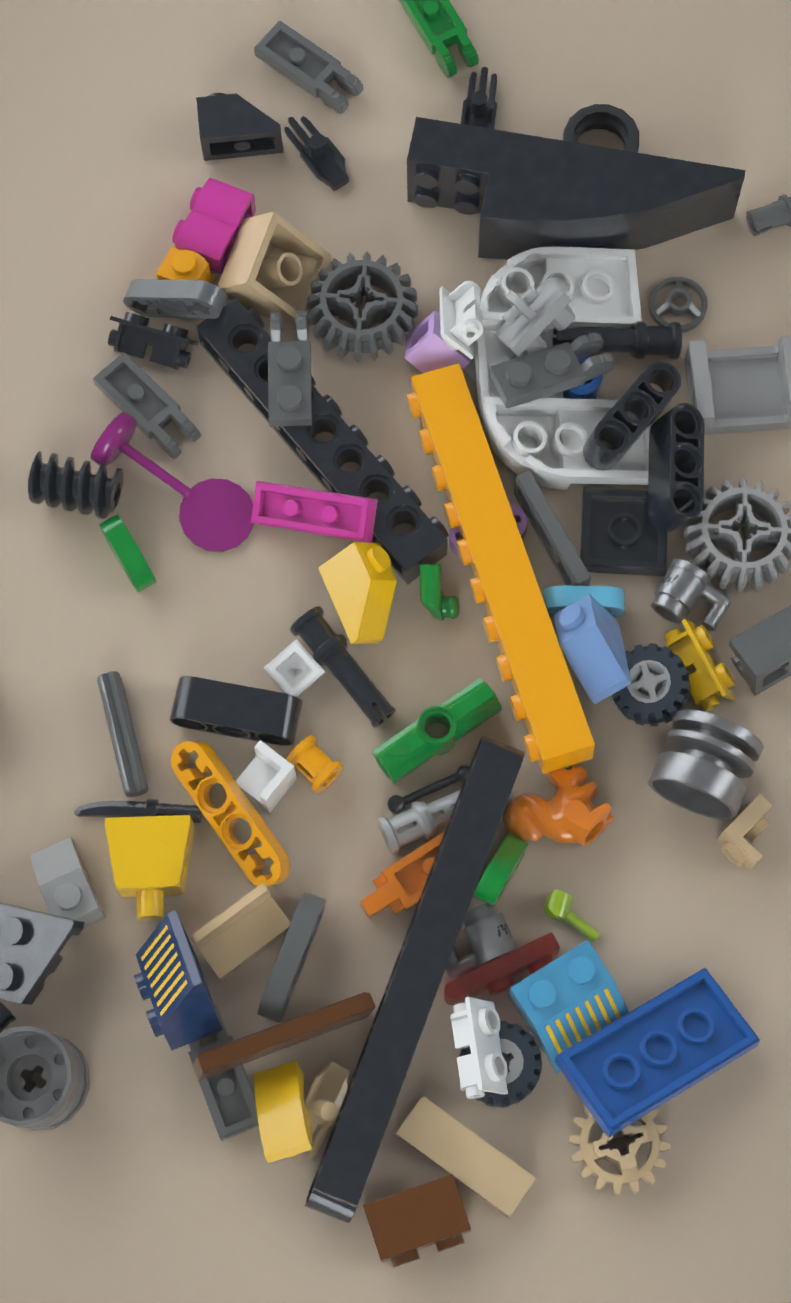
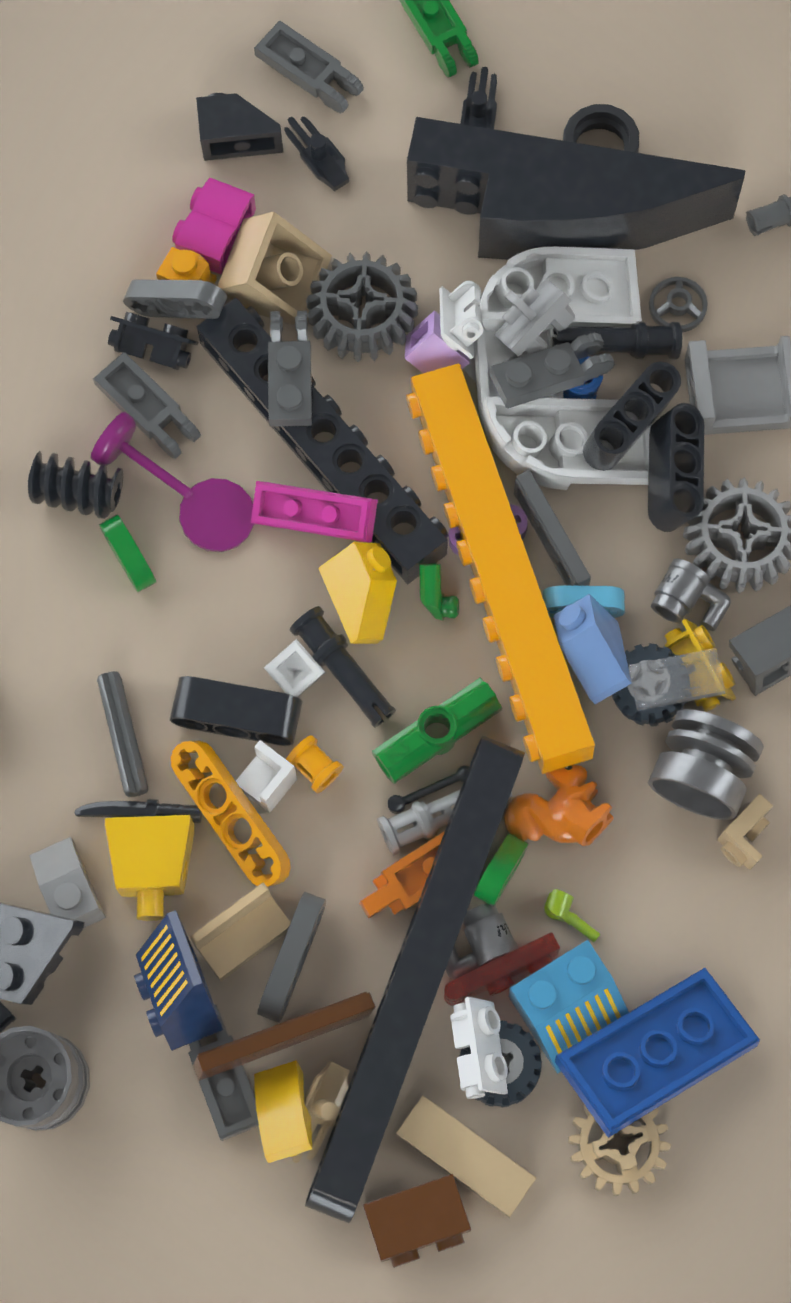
black tile [580,487,667,576] -> none
none -> clear tile [629,648,726,711]

